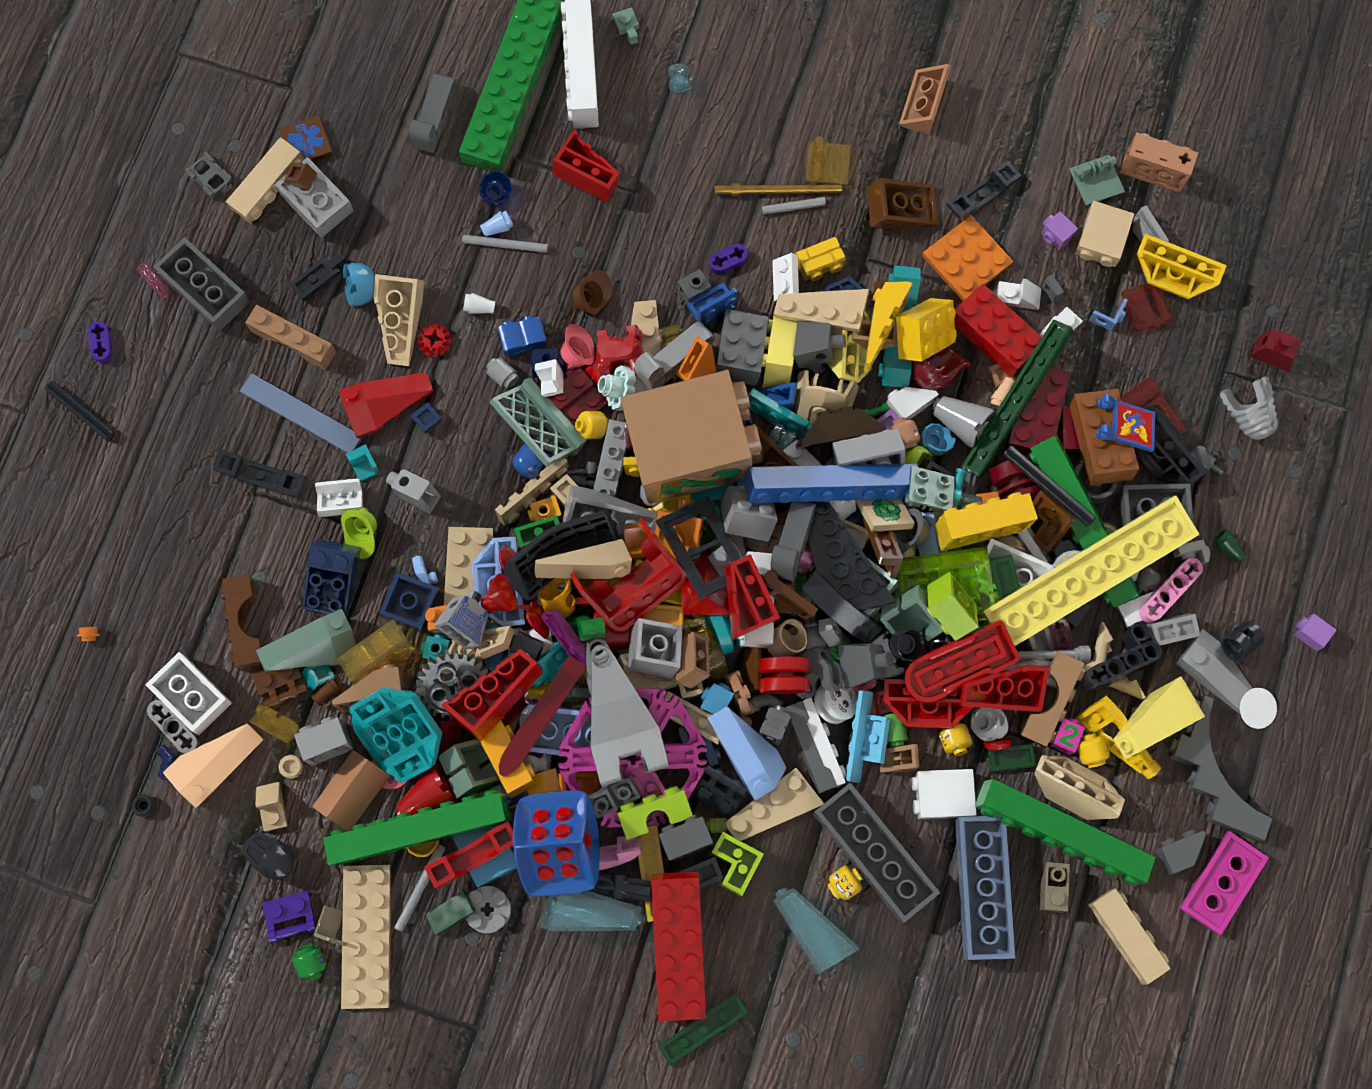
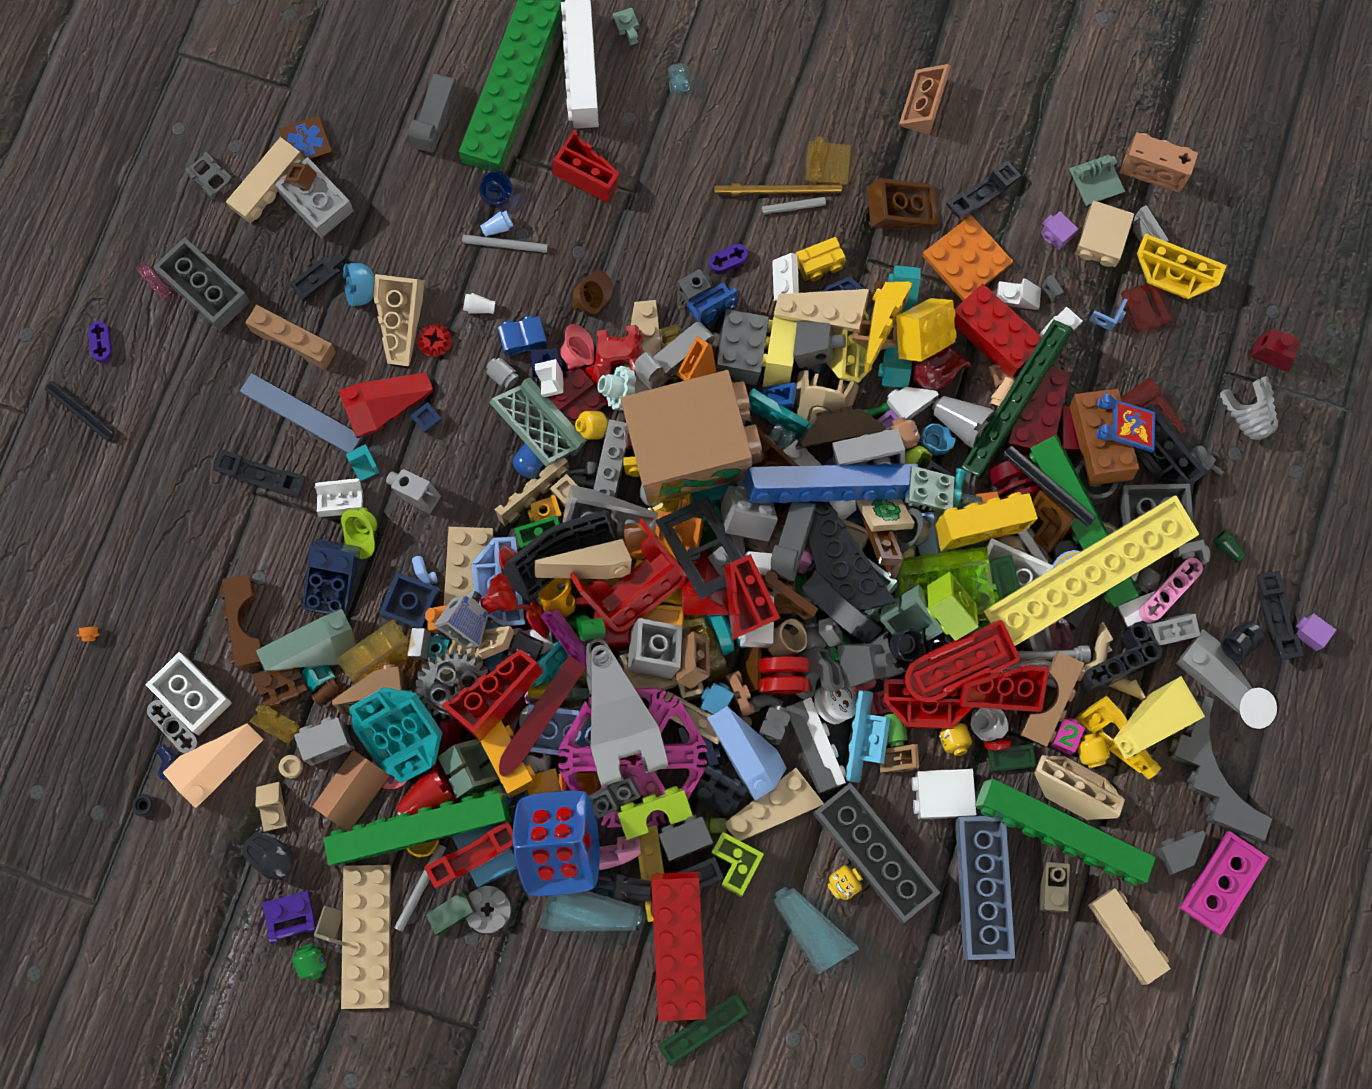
none -> light grey piece [407,628,431,660]
none -> black slope [1257,571,1304,660]

